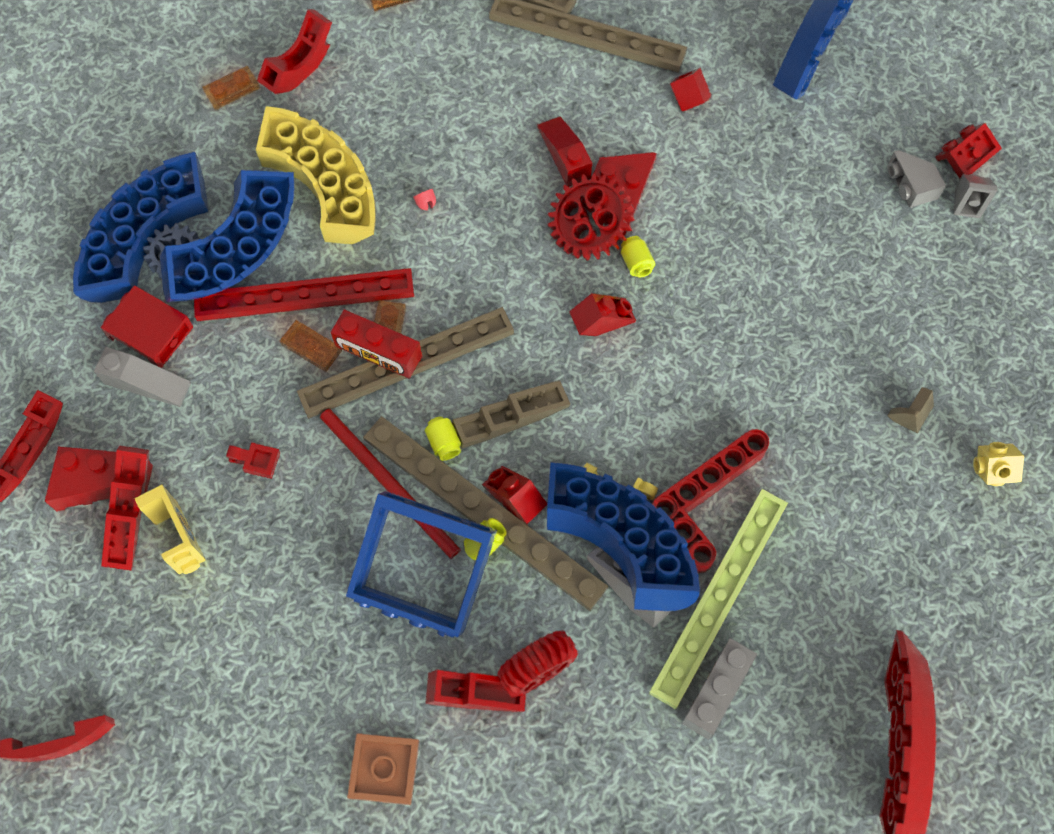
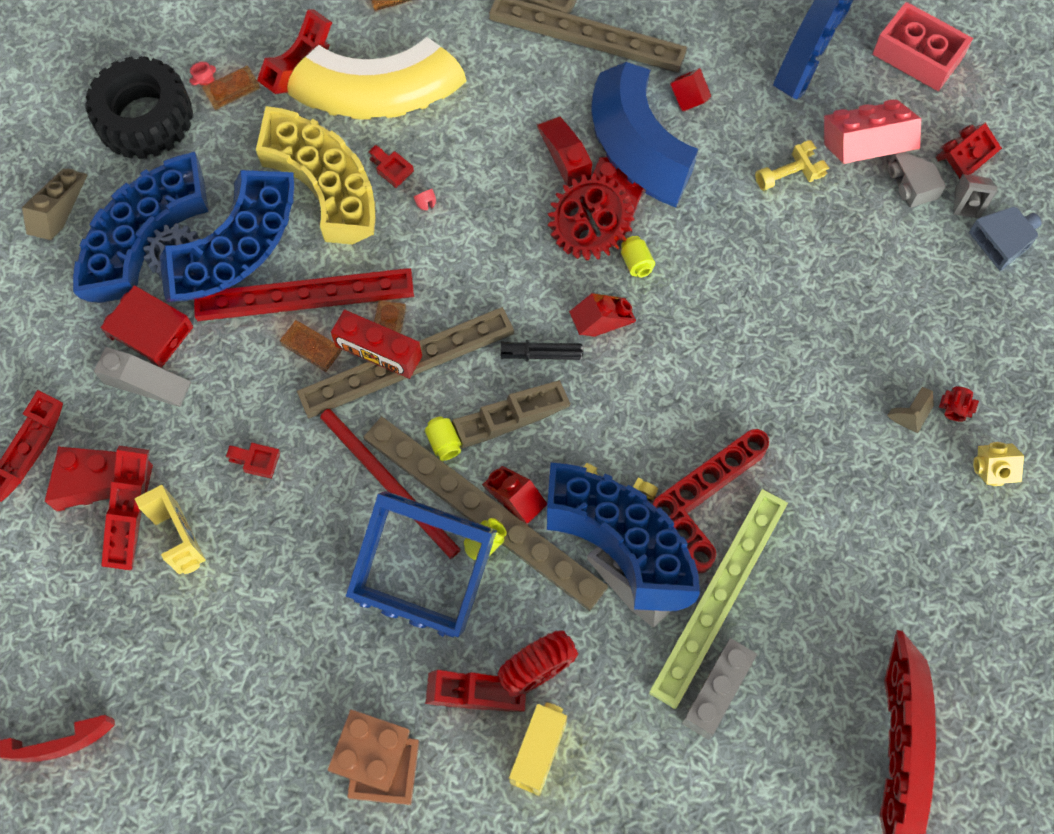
none -> dark tan slope [22,168,87,240]
none -> black tyre [85,56,193,159]
none -> coral plate [189,62,216,86]
none -> light yellow brick [287,37,466,120]
none -> nougat plate [327,709,410,792]
none -> red plate [368,145,414,188]
none -> black axle [500,340,584,362]
none -> light yellow brick [509,702,567,796]
none -> blue brick [591,62,698,208]
none -> light yellow bar [755,140,830,191]
none -> coral brick [824,100,921,164]
none -> coral brick [872,2,973,92]
none -> red gear [939,386,979,422]
none -> sand blue torso [969,207,1041,271]

